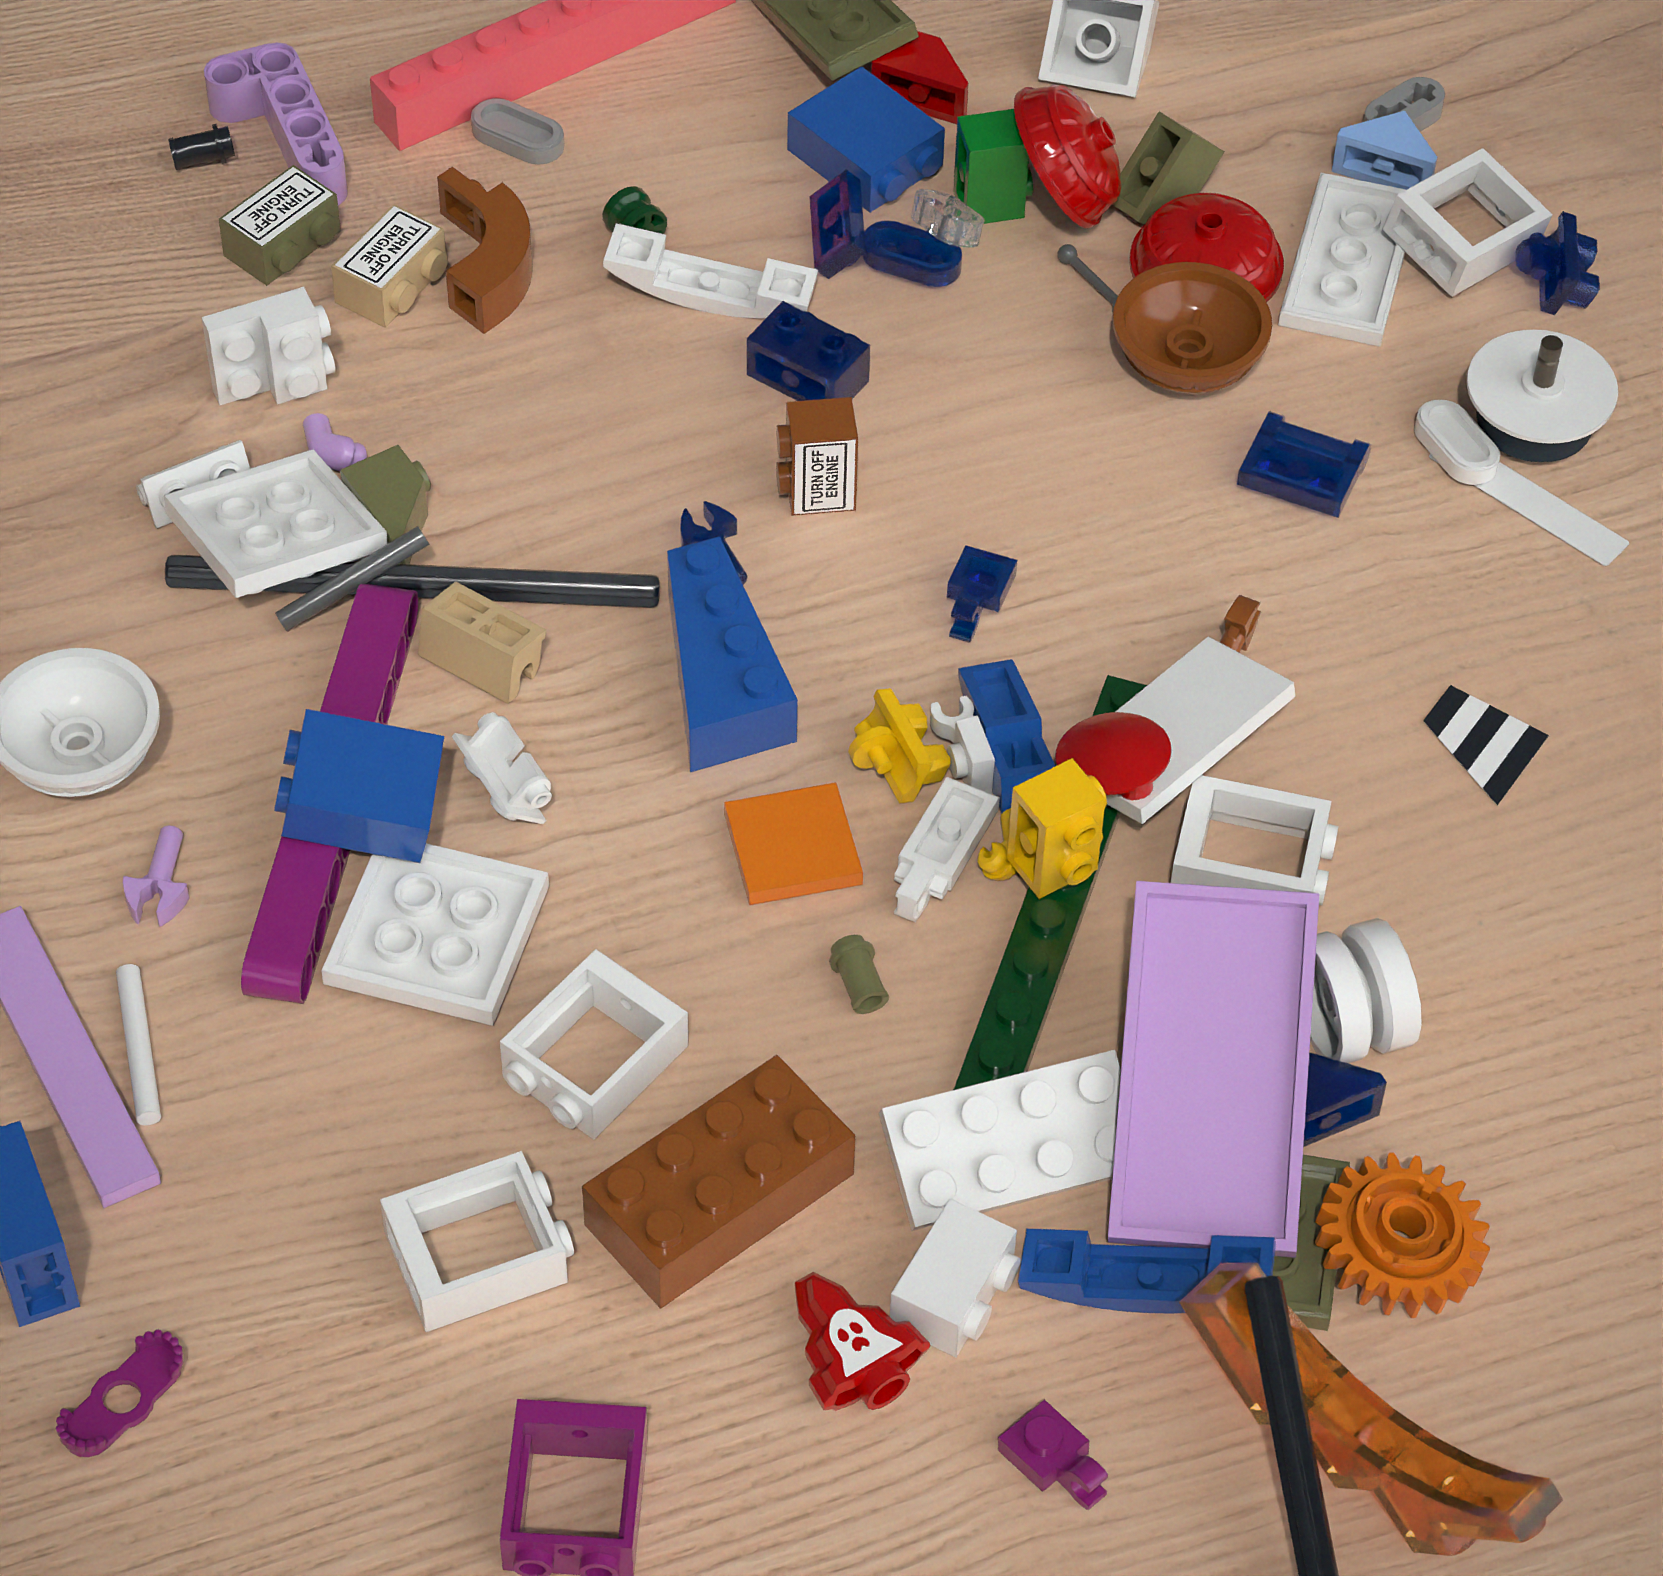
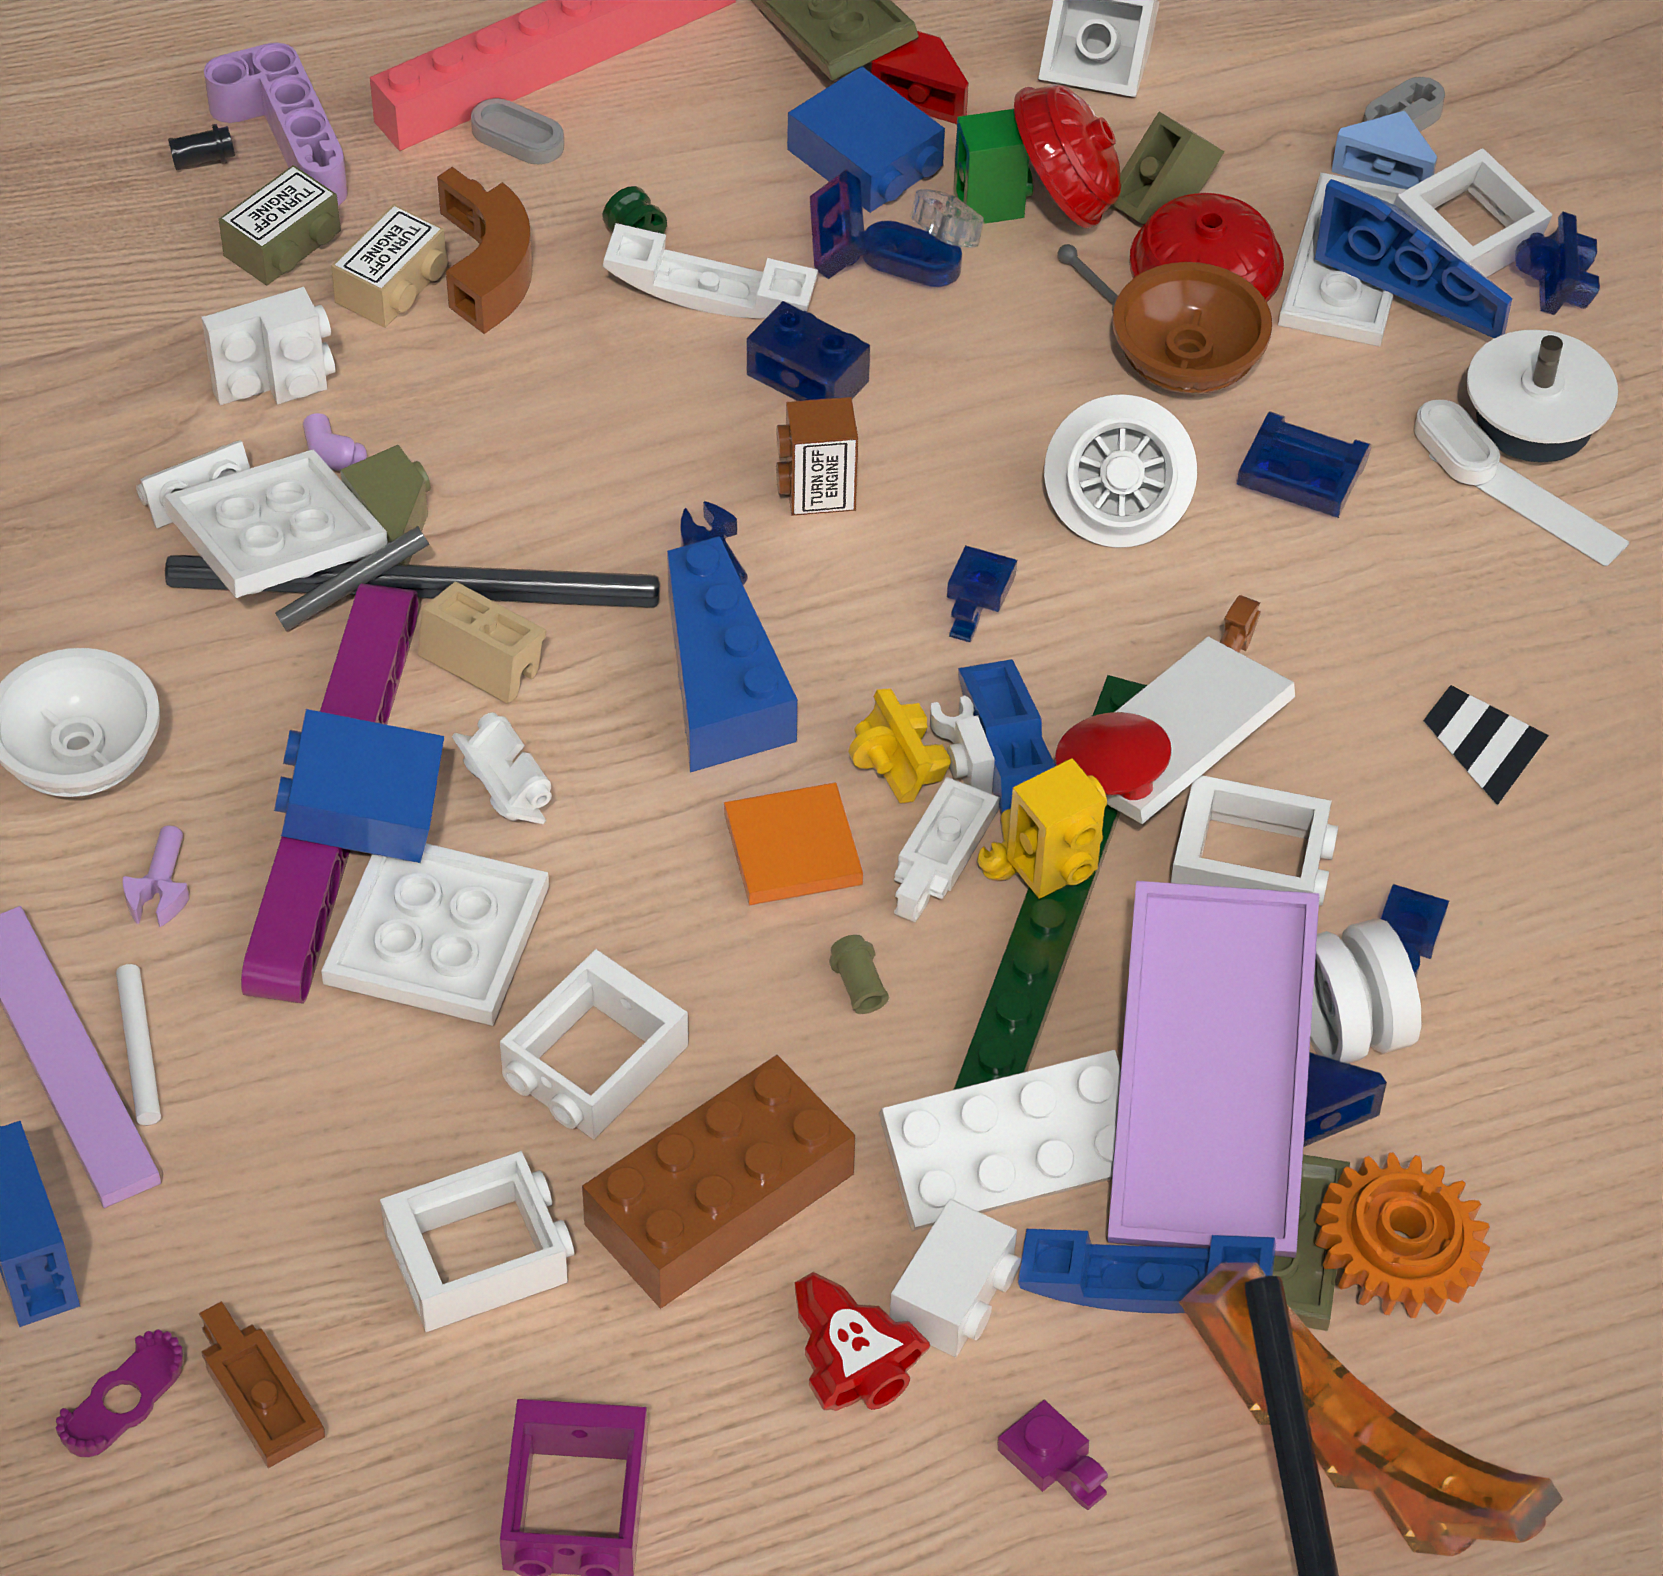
none -> dark orange hinge [199,1301,325,1468]
none -> white piece [1044,395,1197,547]
none -> blue wedge [1315,179,1513,338]
none -> clear blue plate [1381,884,1449,979]

